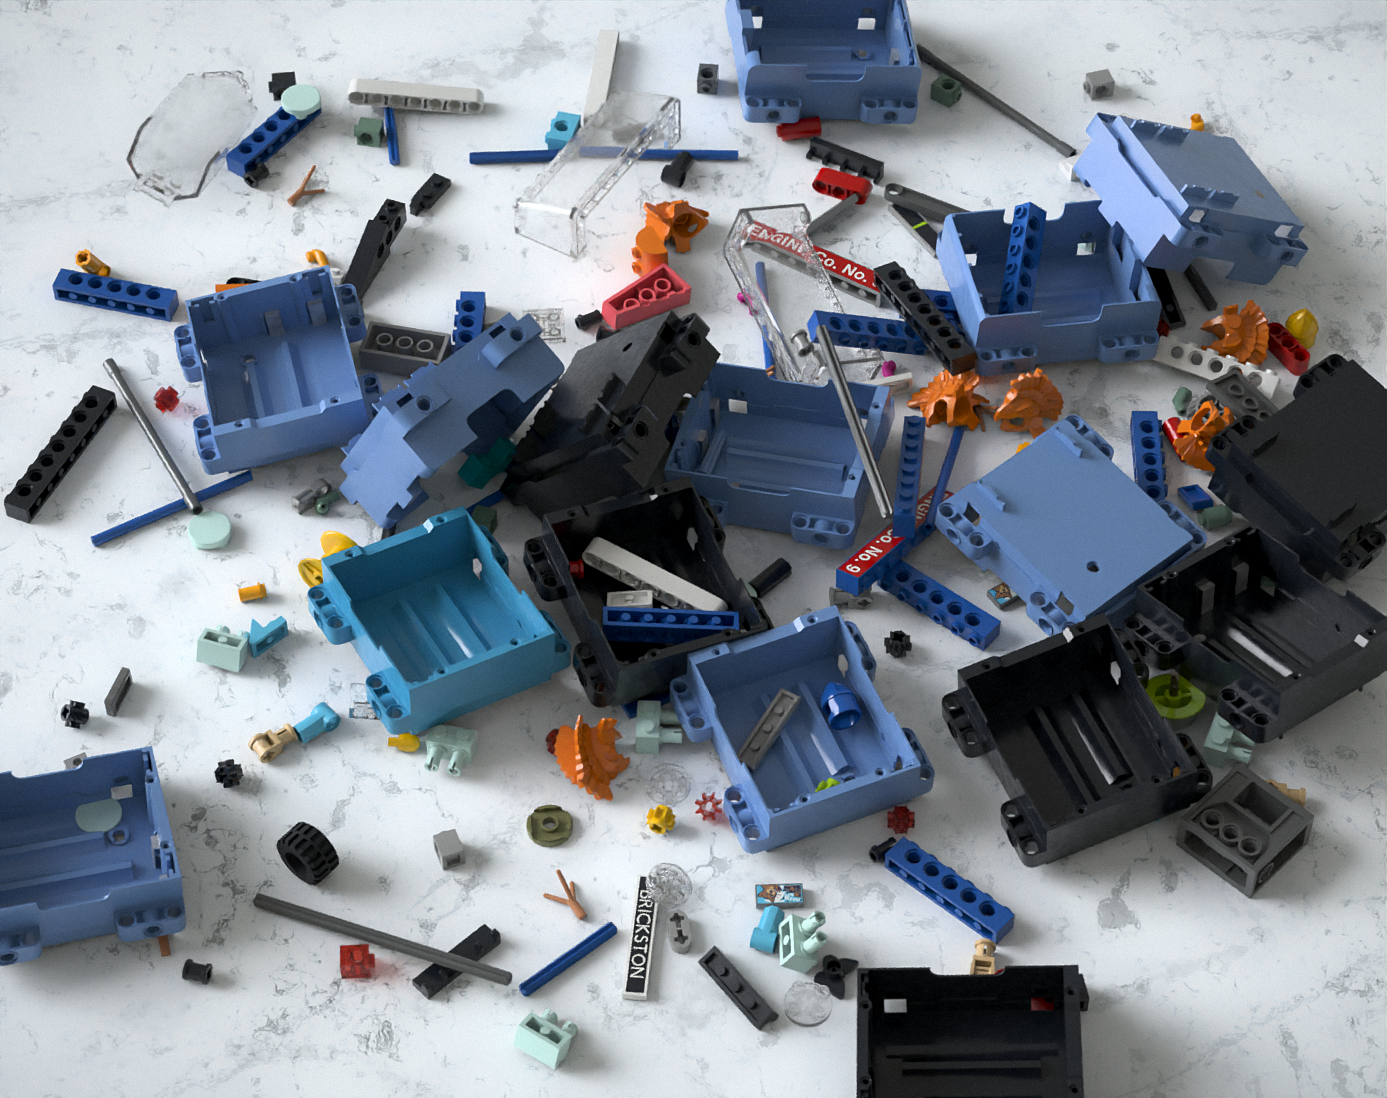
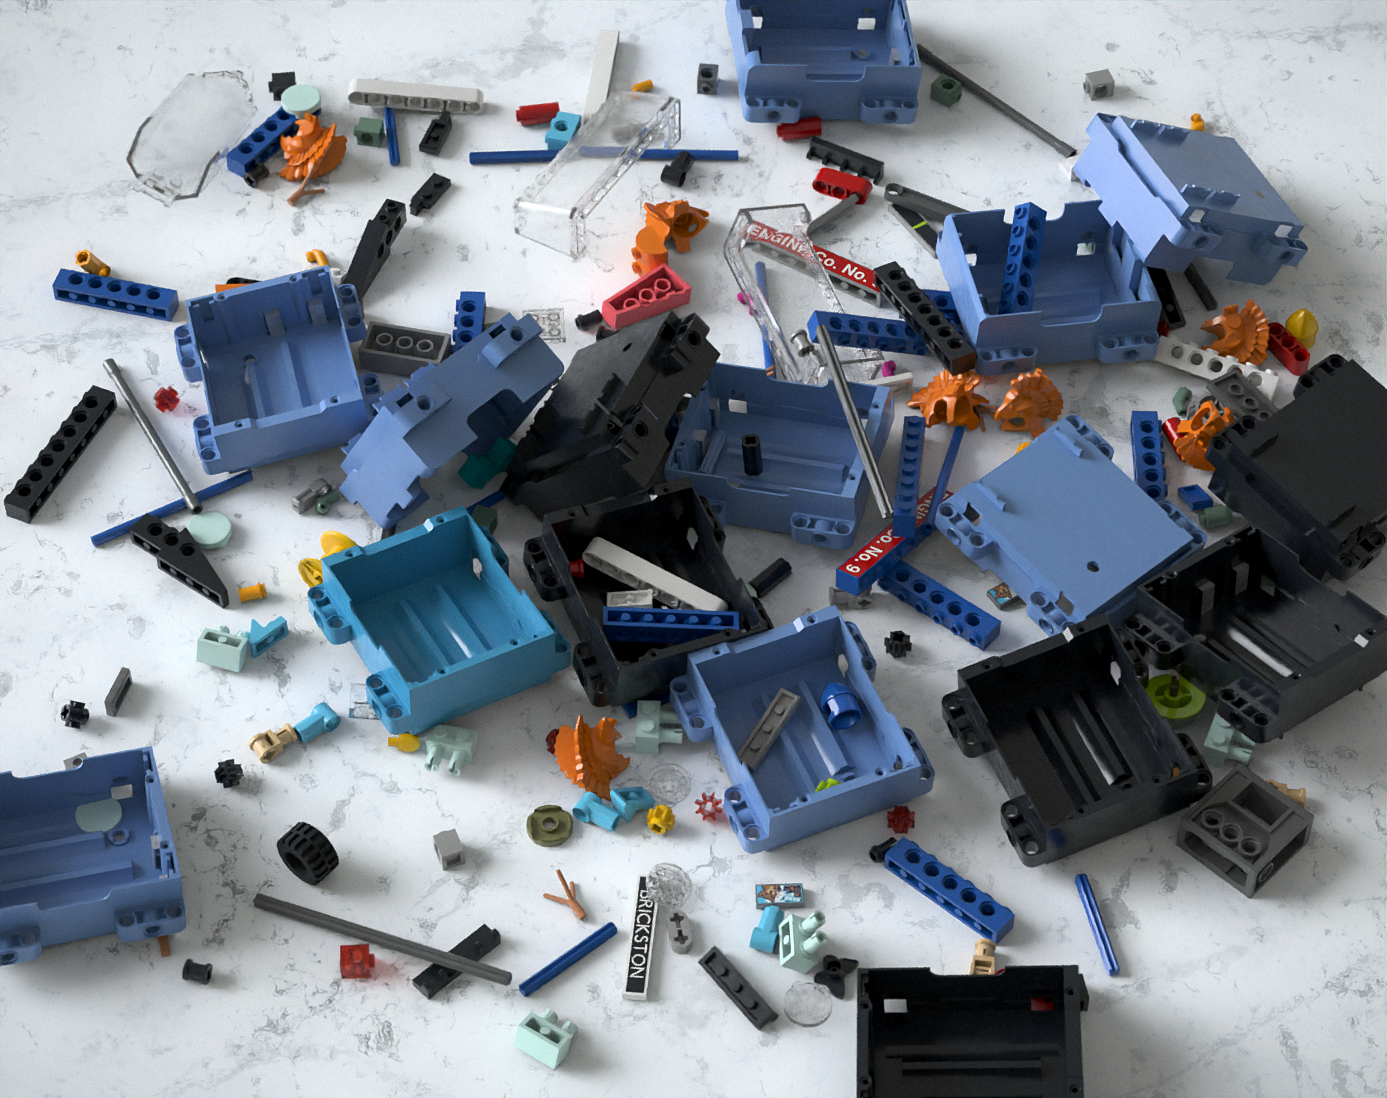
none -> black brick [129,513,230,609]
none -> orange piece [279,112,348,182]
none -> black hinge [419,110,452,155]
none -> red brick [516,102,560,126]
none -> medium azure piece [572,792,622,832]
none -> medium azure slope [610,786,656,823]
none -> light orange arm [631,79,653,100]
none -> black axle [741,433,763,476]
none -> blue axle [1075,873,1120,976]

